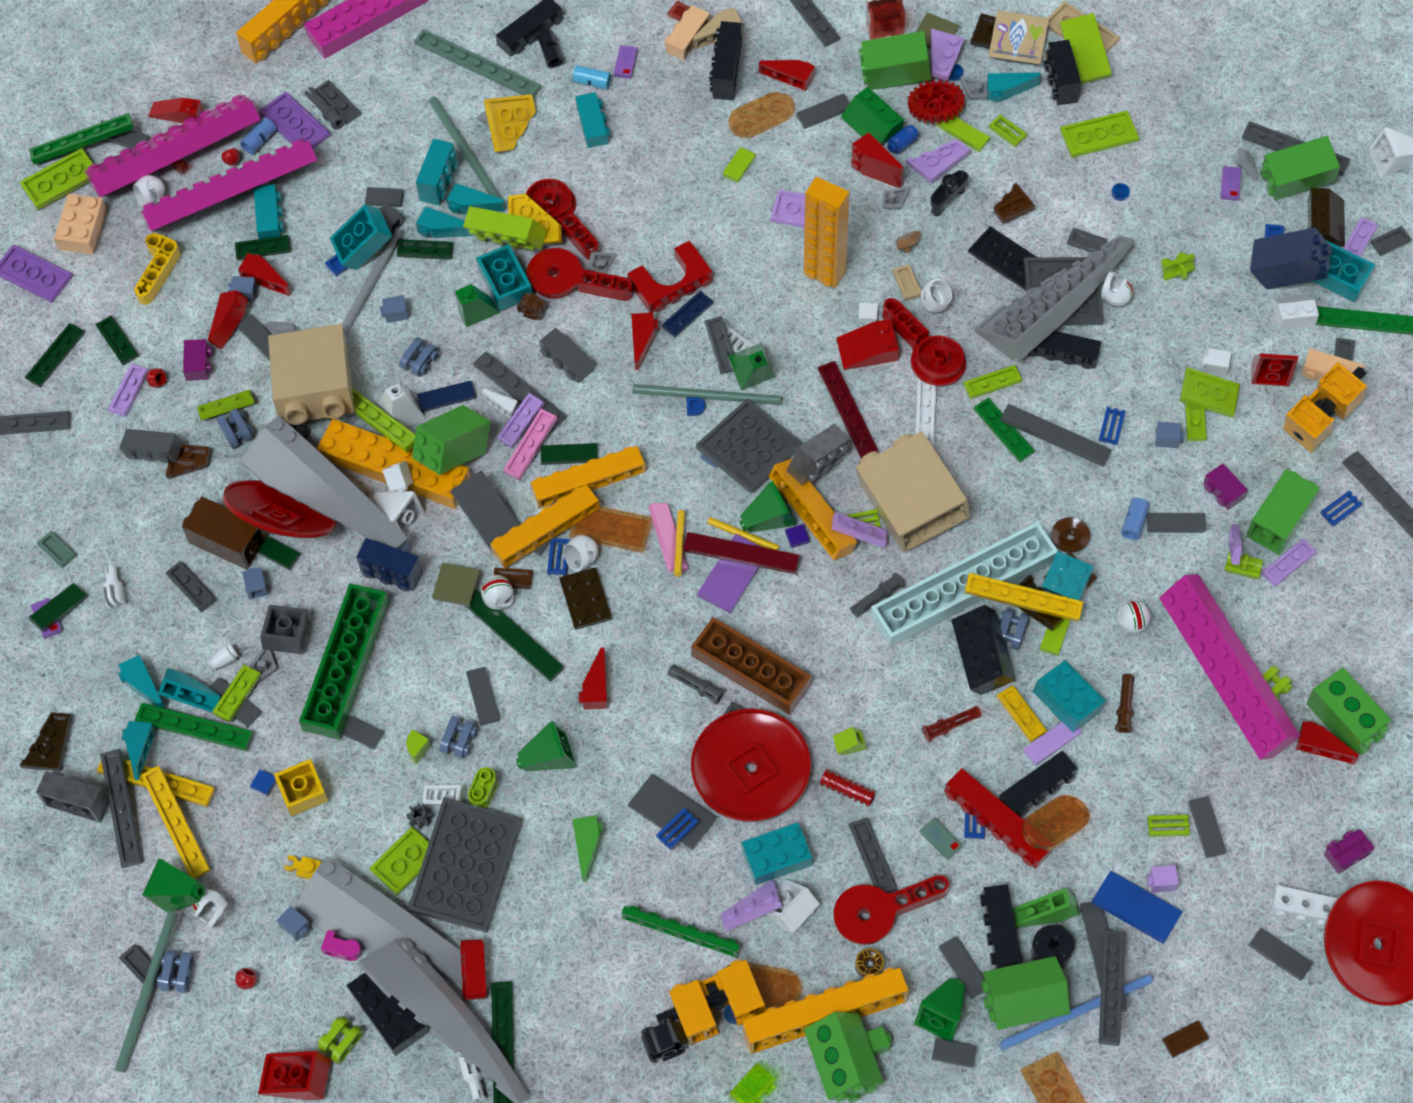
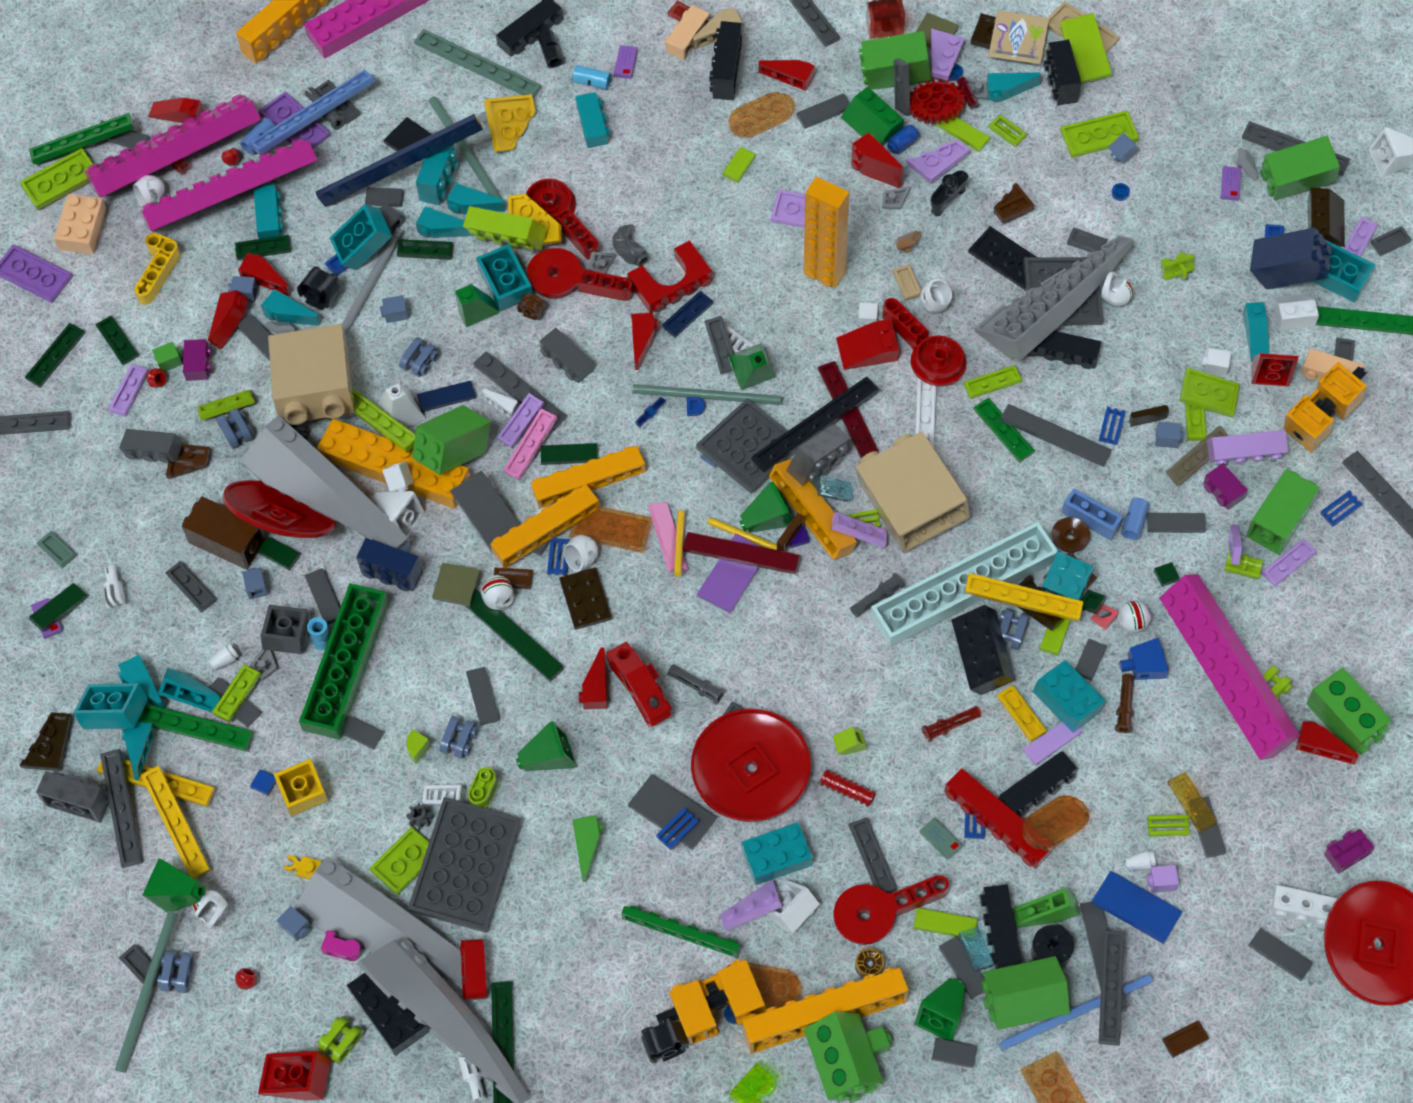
dark orange brick [691,617,811,715] -> none
none -> teal brick [73,683,148,729]
none -> bright green brick [152,342,183,372]
none -> medium blue tile [250,70,376,155]
none -> teal slope [261,289,320,326]
none -> black brick [297,266,340,310]
none -> dark grey tile [305,568,340,625]
none -> medium azure pin [307,617,330,651]
none -> dark blue plate [316,114,483,207]
none -> black tile [384,117,432,152]
none -> red brick [606,641,672,727]
none -> dark grey animal [612,224,649,267]
none -> clear blue bar [635,397,665,427]
none -> black tile [751,376,879,473]
none -> reddish brown tile [777,513,804,552]
none -> clear light blue plate [816,476,853,502]
none -> dark grey tile [893,58,910,115]
none -> lime tile [913,908,977,940]
none -> dark red axle [957,77,978,108]
none -> clear light blue plate [958,927,994,973]
none -> medium blue brick [1062,488,1123,541]
none -> dark grey tile [1075,639,1107,681]
none -> dark green plate [1081,589,1105,614]
none -> coral slope [1090,605,1119,630]
none -> sand blue brick [1108,132,1139,164]
none -> blue torso [1119,638,1169,680]
none -> white cone [1125,850,1156,870]
none -> dark brown tile [1129,405,1169,427]
none -> dark green tile [1154,562,1180,587]
none -> dark tan tile [1165,426,1228,486]
none -> clear yellow tile [1167,772,1217,833]
none -> lavender brick [1207,430,1288,465]
none -> teal slope [1242,302,1269,362]

